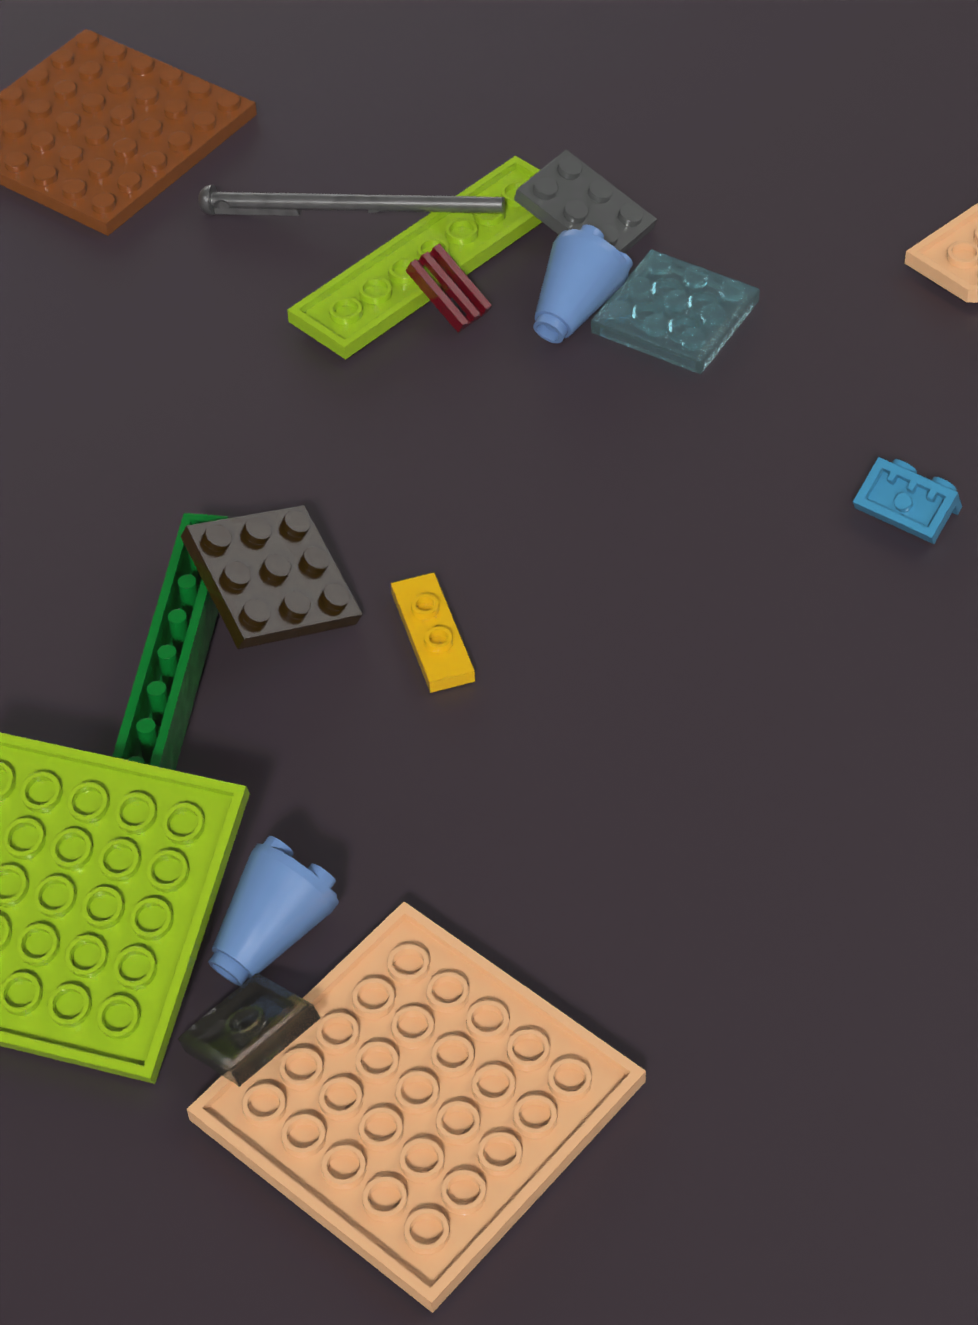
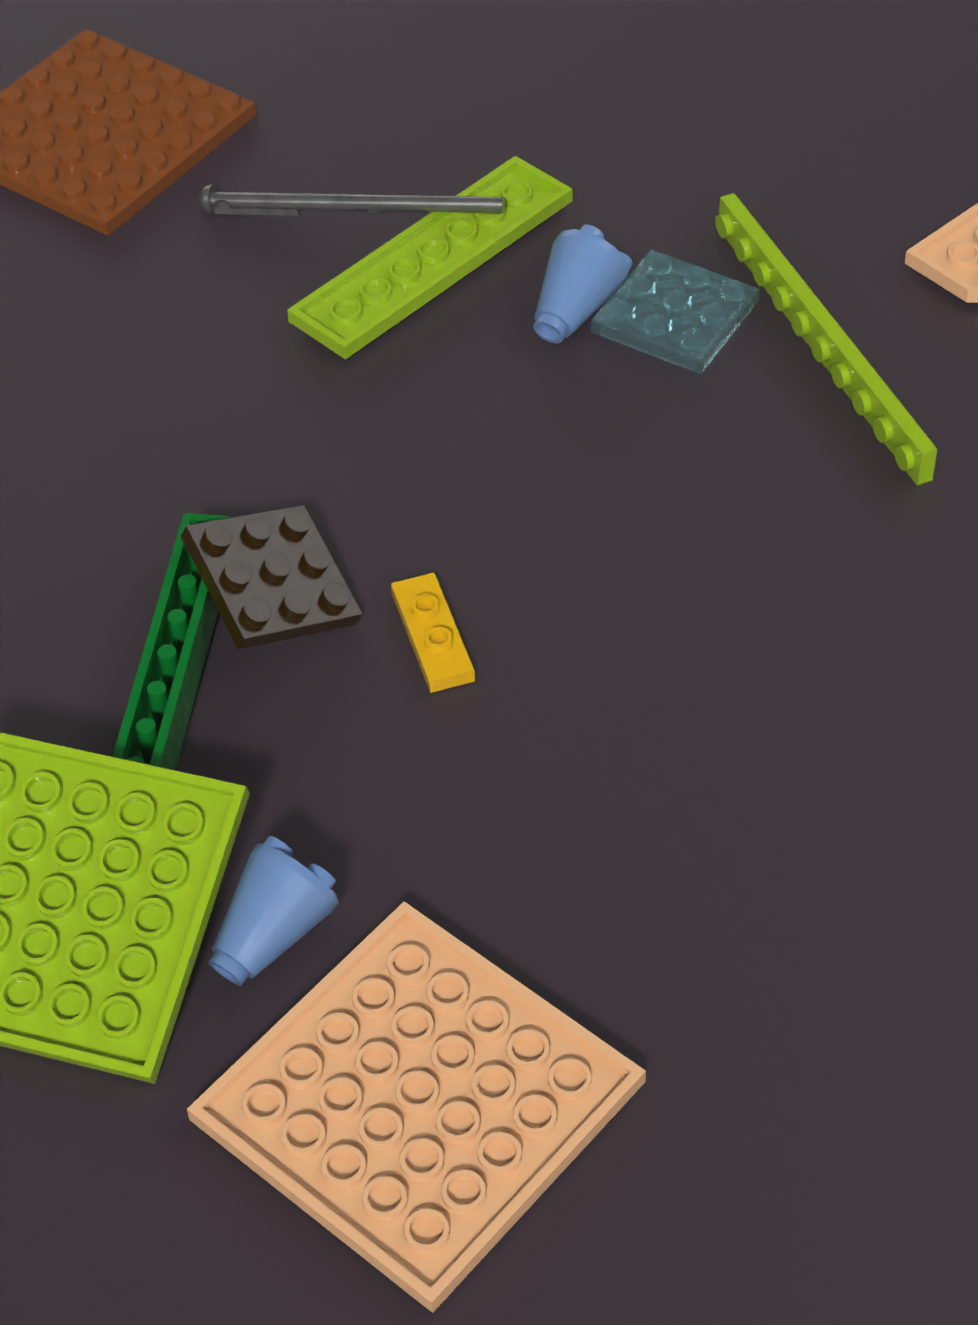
clear smoke tile [178,973,320,1087] -> none
dark red tile [406,244,492,333] -> none
dark grey plate [514,149,657,253] -> none
dark azure bracket [853,457,962,544] -> none
none -> lime plate [715,193,937,486]

